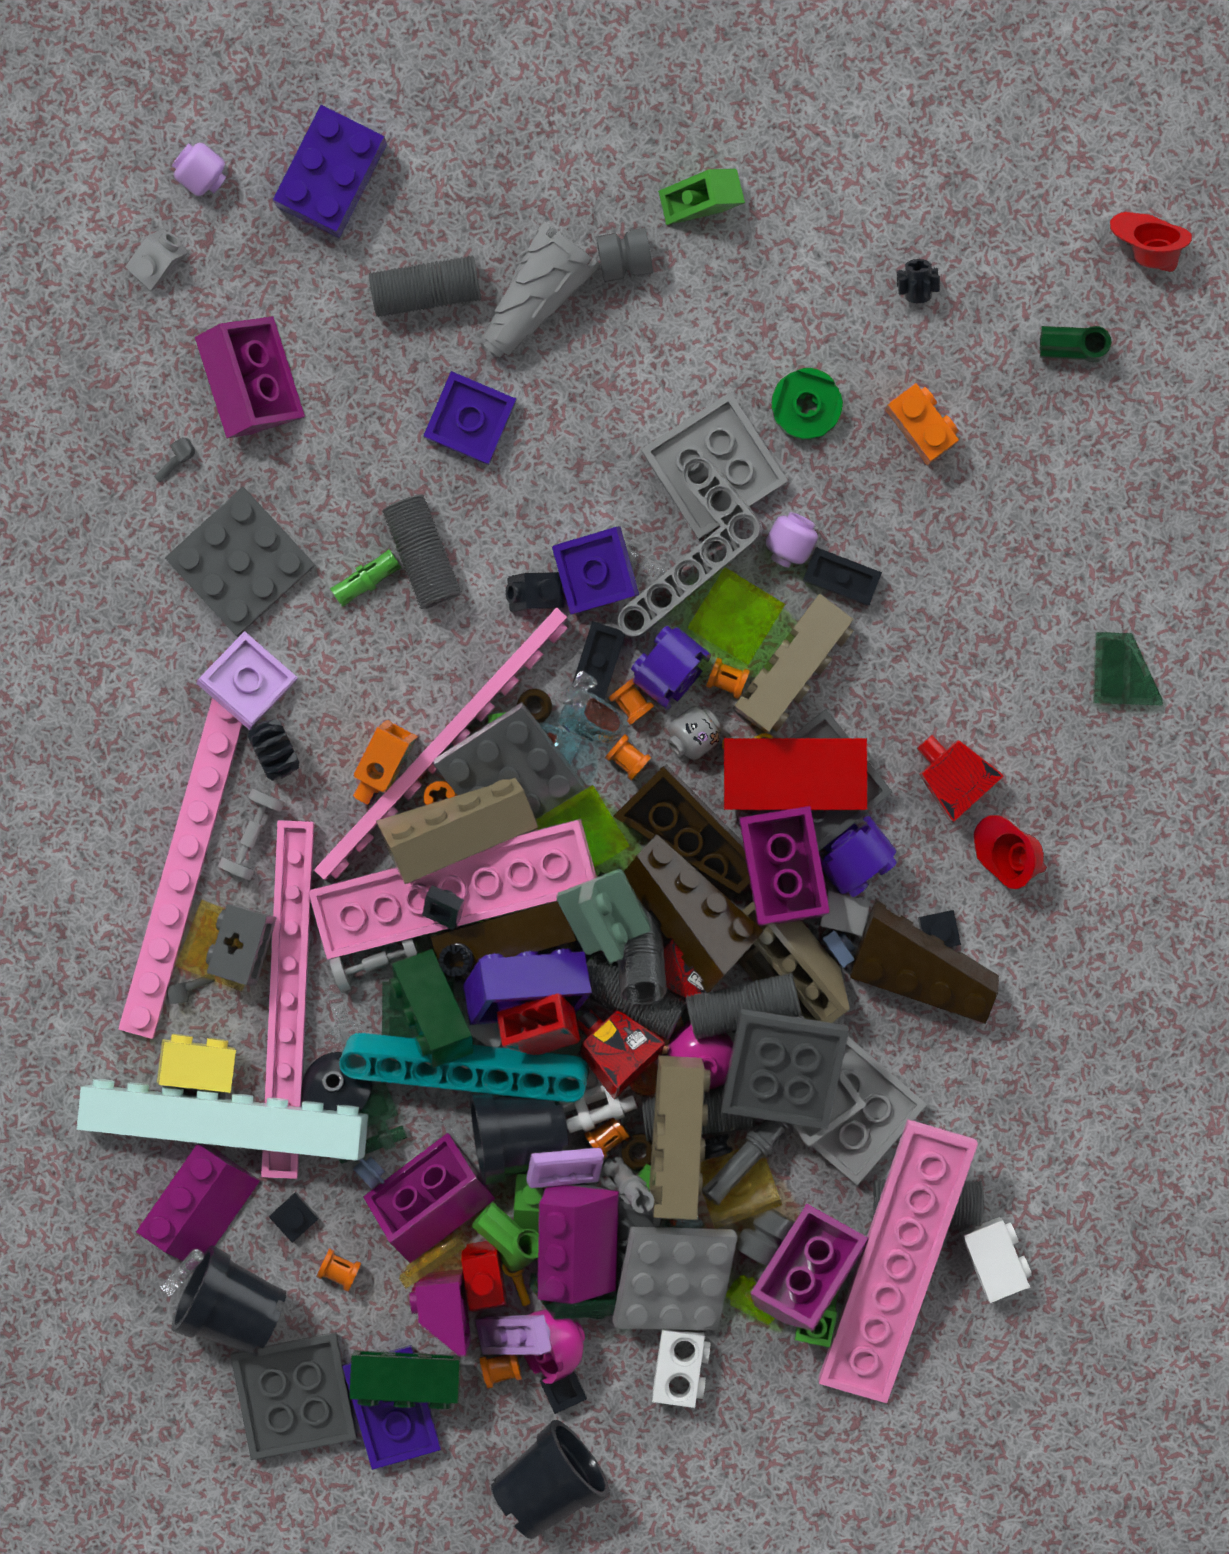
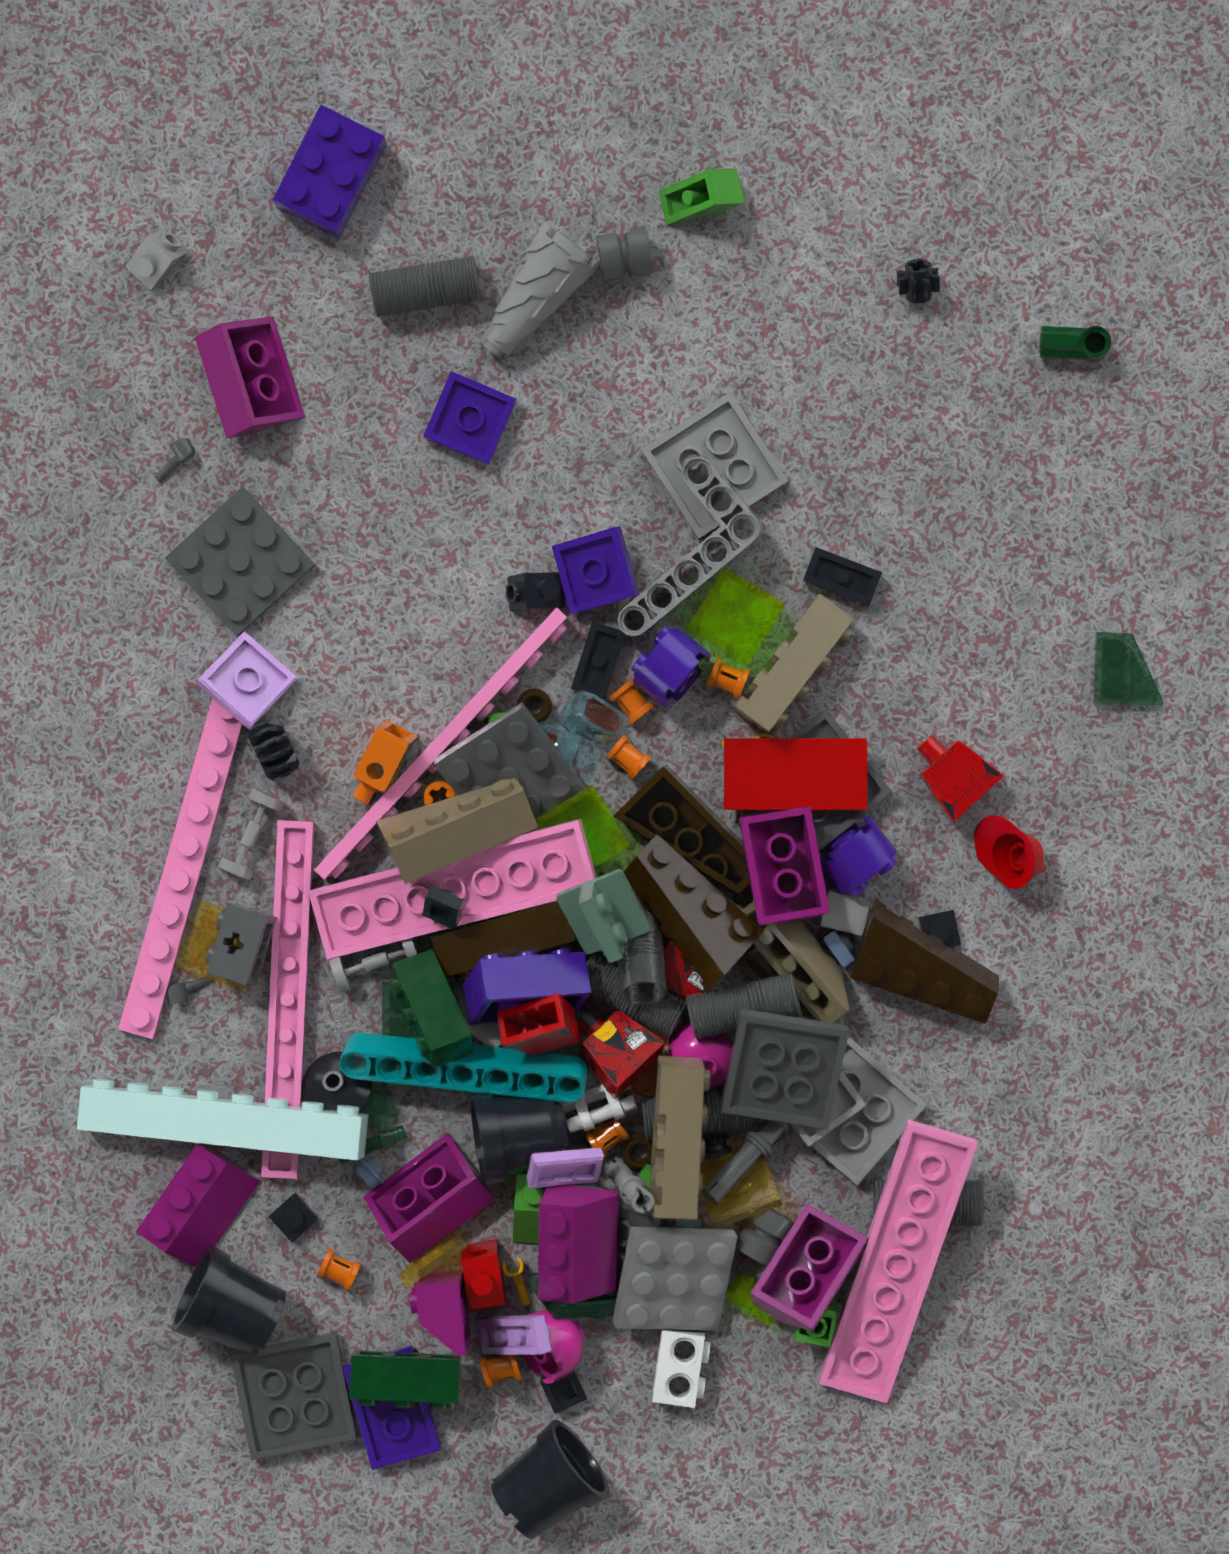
light yellow brick [157,1034,236,1093] -> none
clear bar [159,1249,204,1297] -> none
lavender head [172,143,226,196] -> none
bright green pin [330,549,402,607] -> none
dark grey piece [382,494,462,609] -> none
black bush [438,943,474,977] -> none
bright green piece [472,1202,539,1271] -> none
clear bar [551,671,597,710] -> none
light grey head [667,707,722,760] -> none
lavender head [765,512,818,568] -> none
green plate [771,368,843,440] -> none
orange brick [884,383,959,466] -> none
white brick [960,1217,1032,1303] -> none
red piece [1110,212,1192,272] -> none

